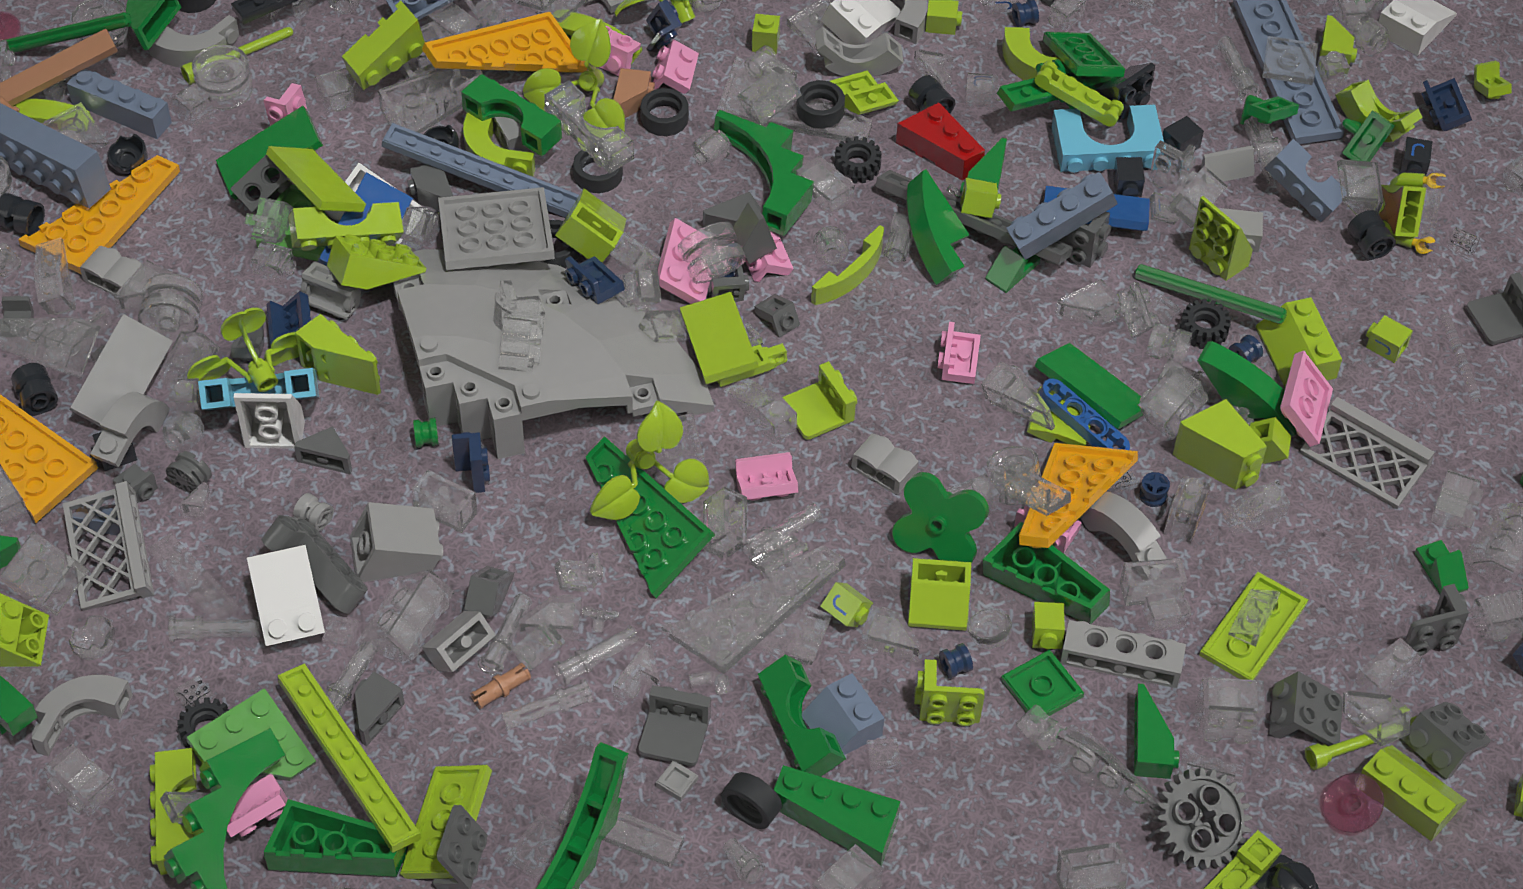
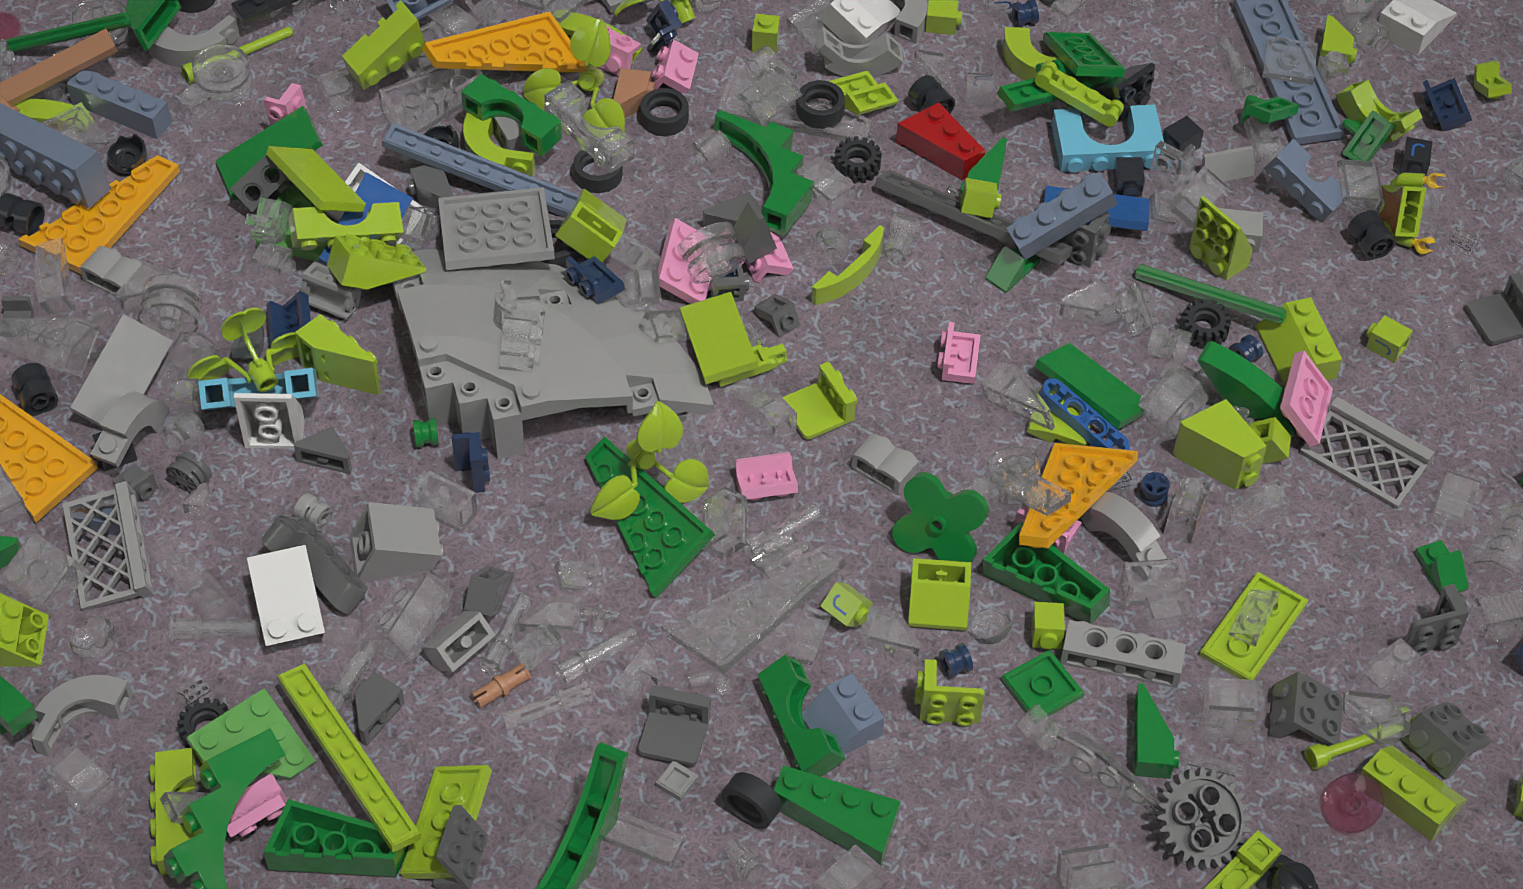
green slope [907,169,969,285] -> none

